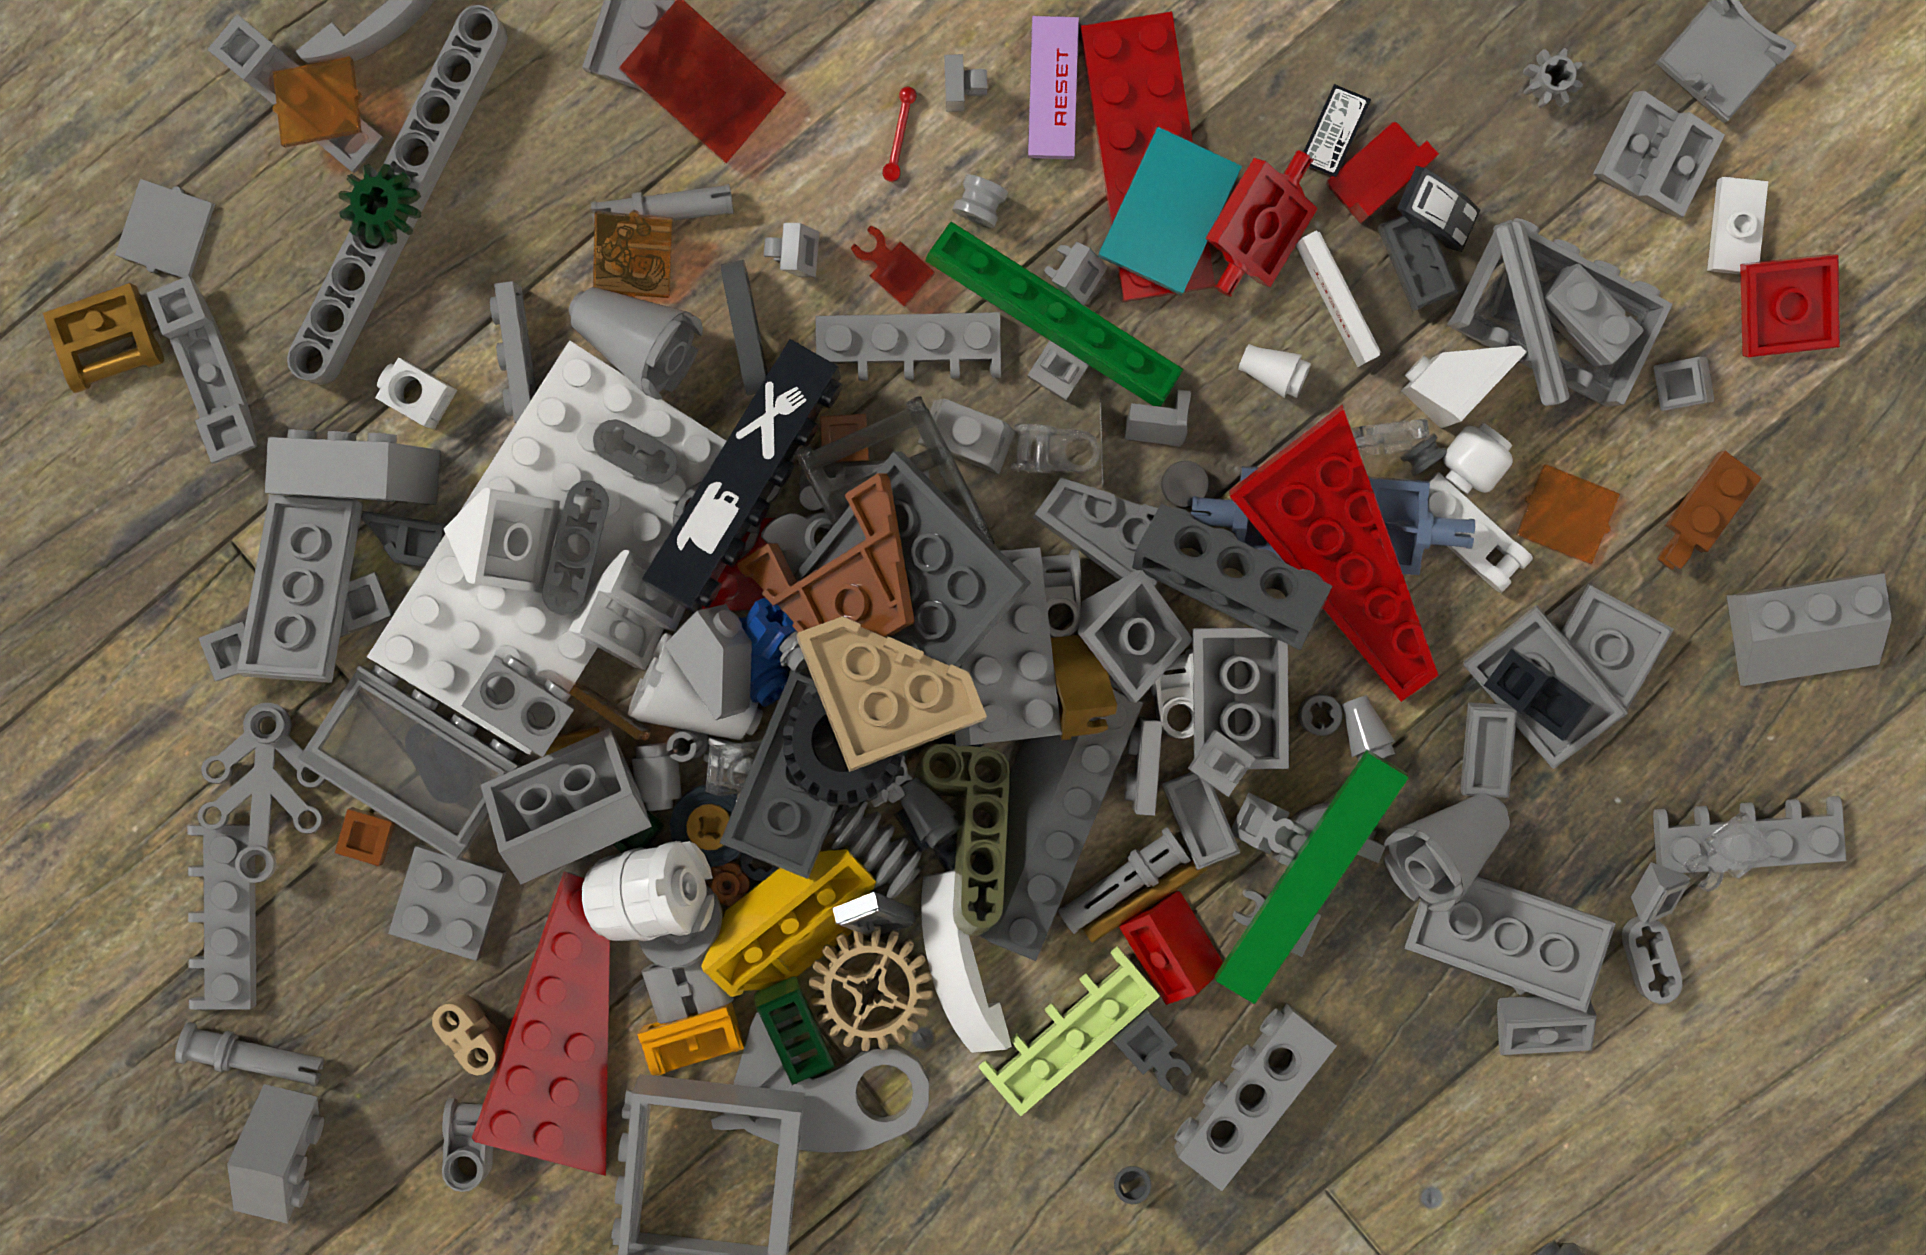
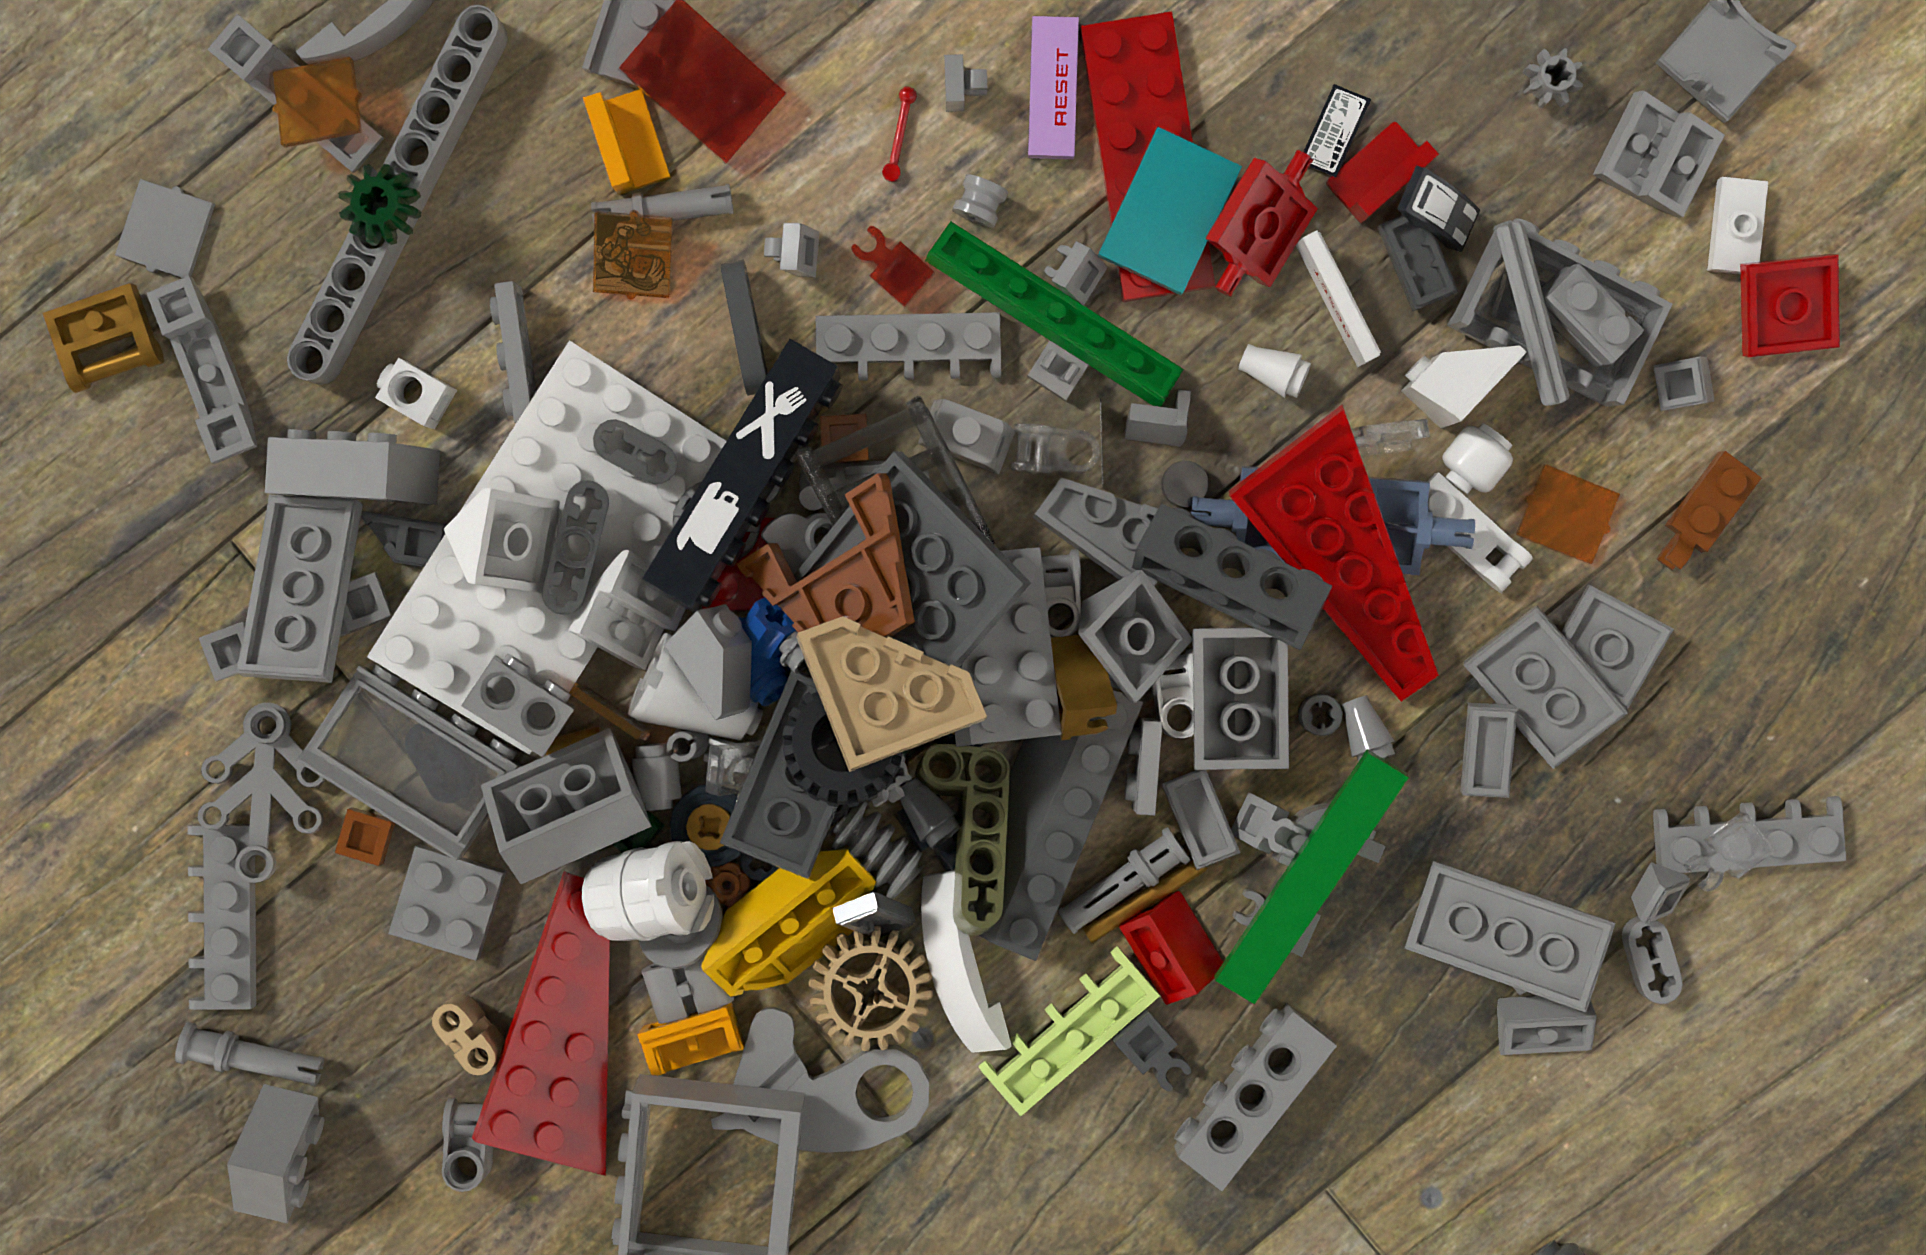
light grey cone [569,287,703,400] -> none
dark green slope [754,976,835,1085] -> none
dark grey hinge [1114,1166,1151,1204] -> none
light grey tile [1188,730,1255,797] -> none
light grey cone [1384,794,1510,912] -> none
dark grey bush [1400,433,1447,476] -> none
black slope [1484,648,1595,741] -> none
light grey slope [1727,573,1892,686] -> none
none -> light orange panel [583,89,671,195]

